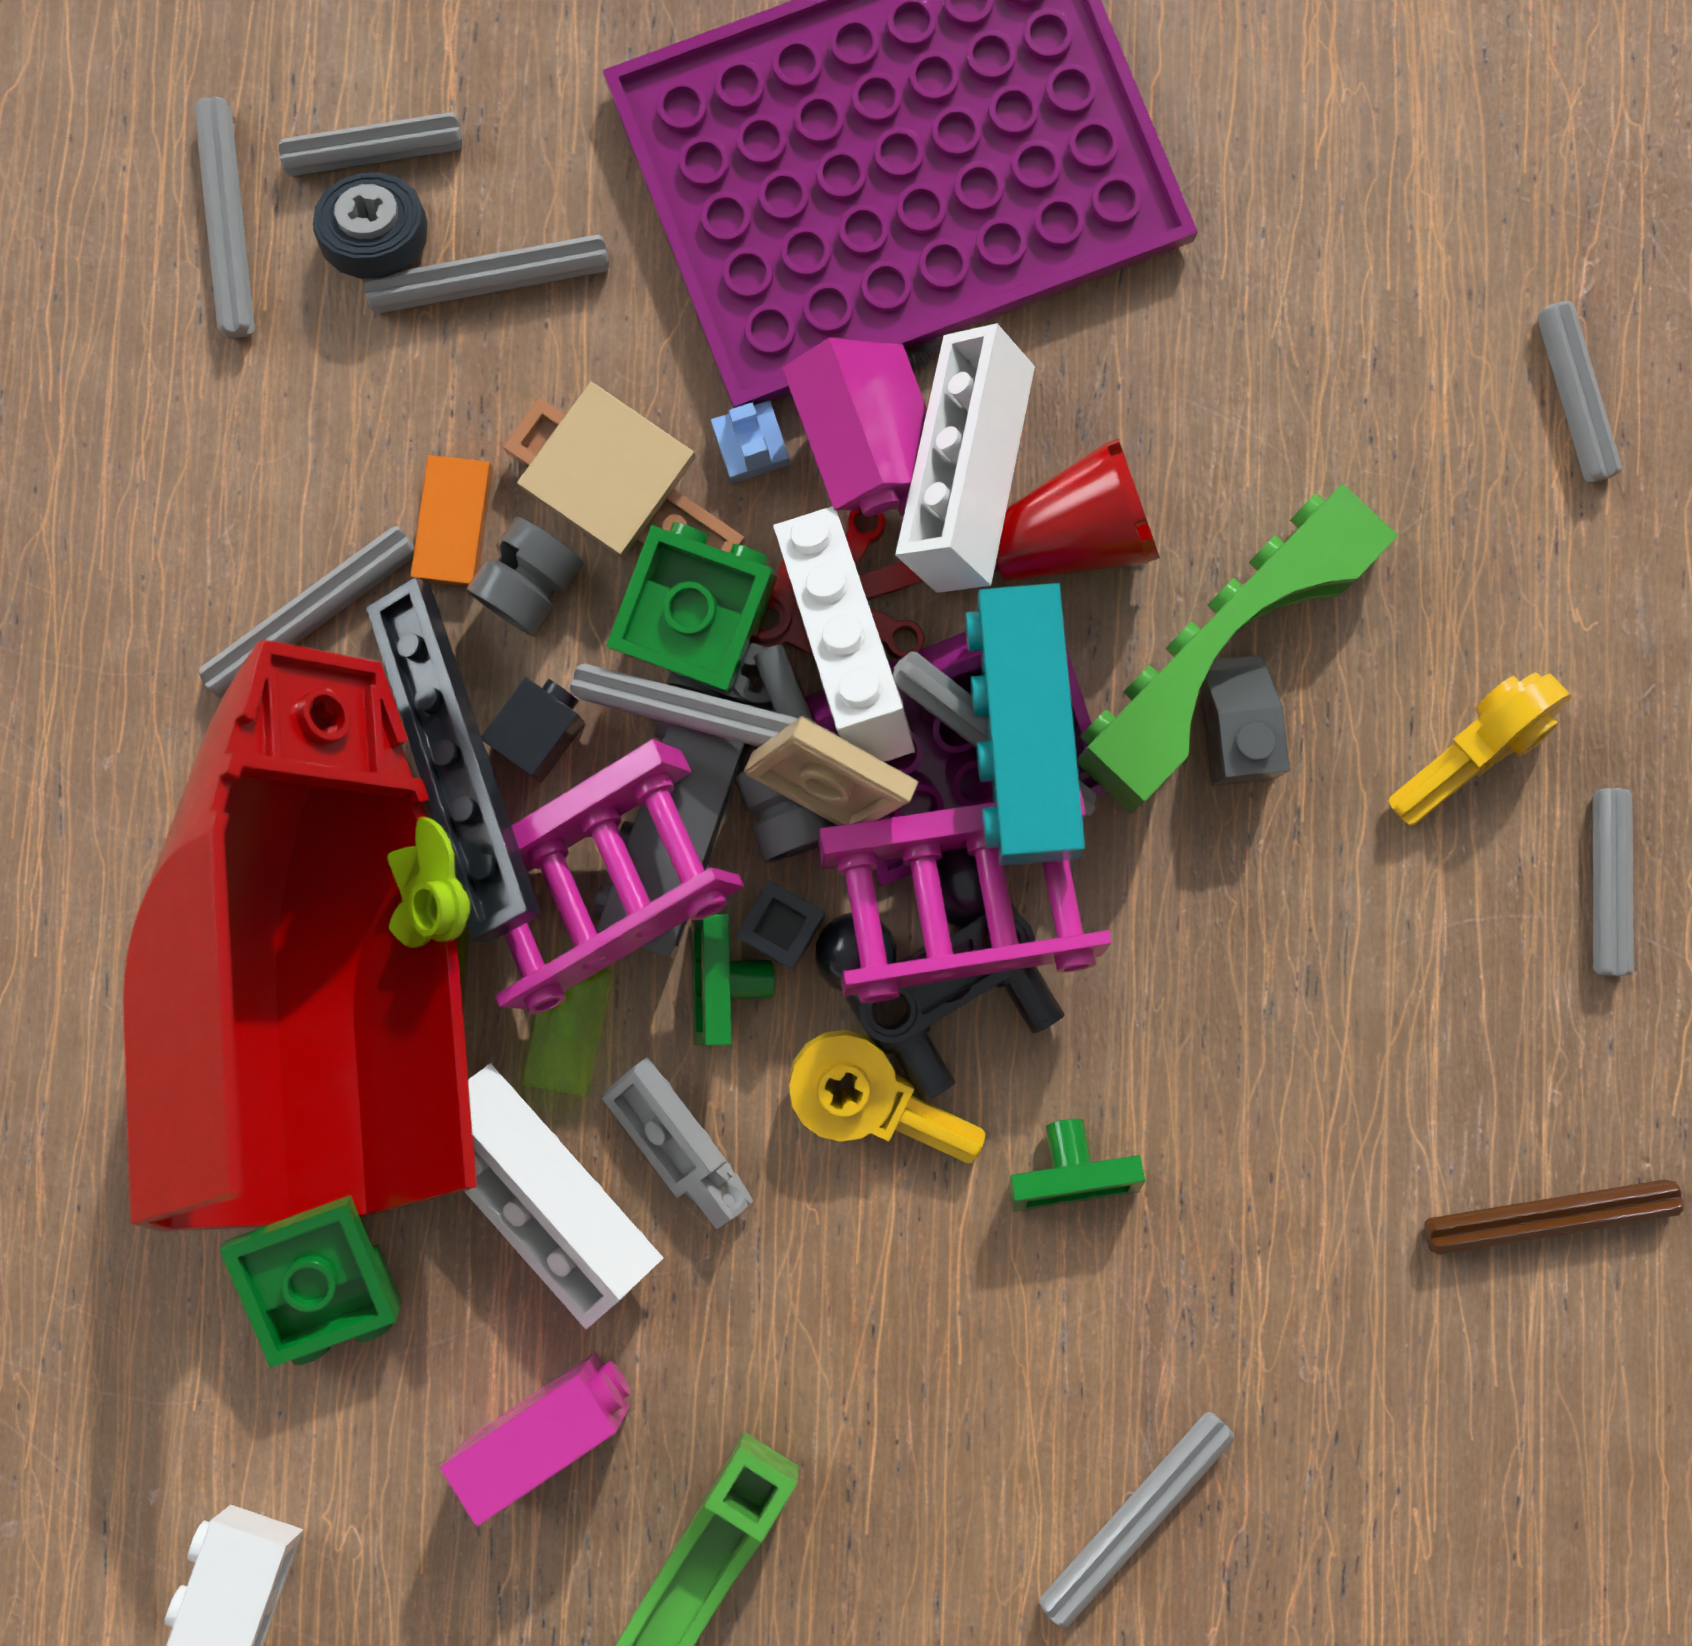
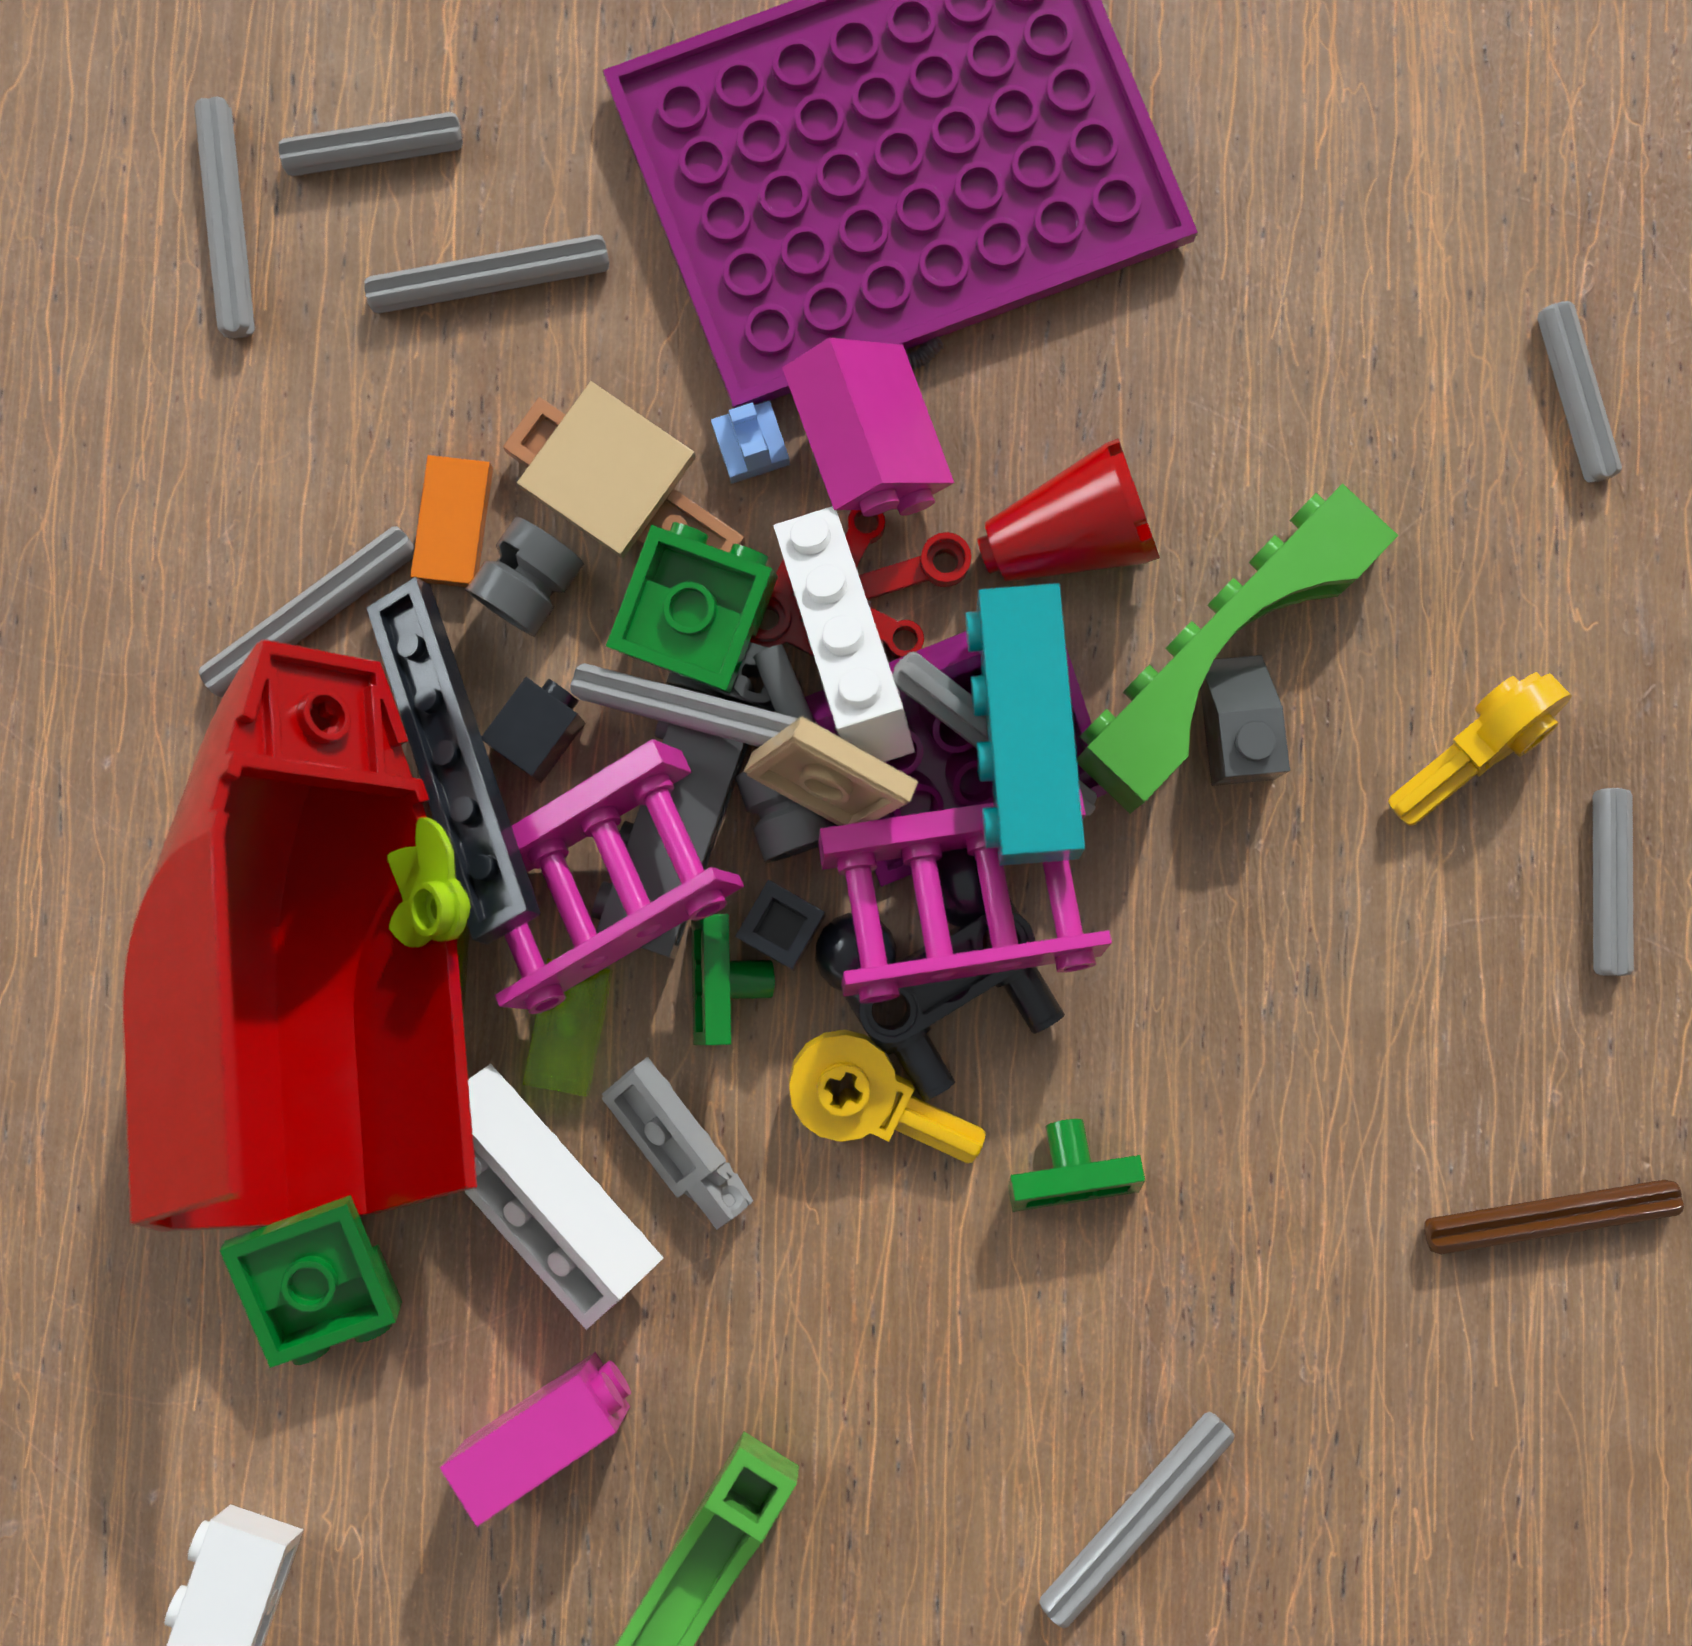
black wheel [313,173,427,278] -> none
white brick [895,323,1035,593] -> none

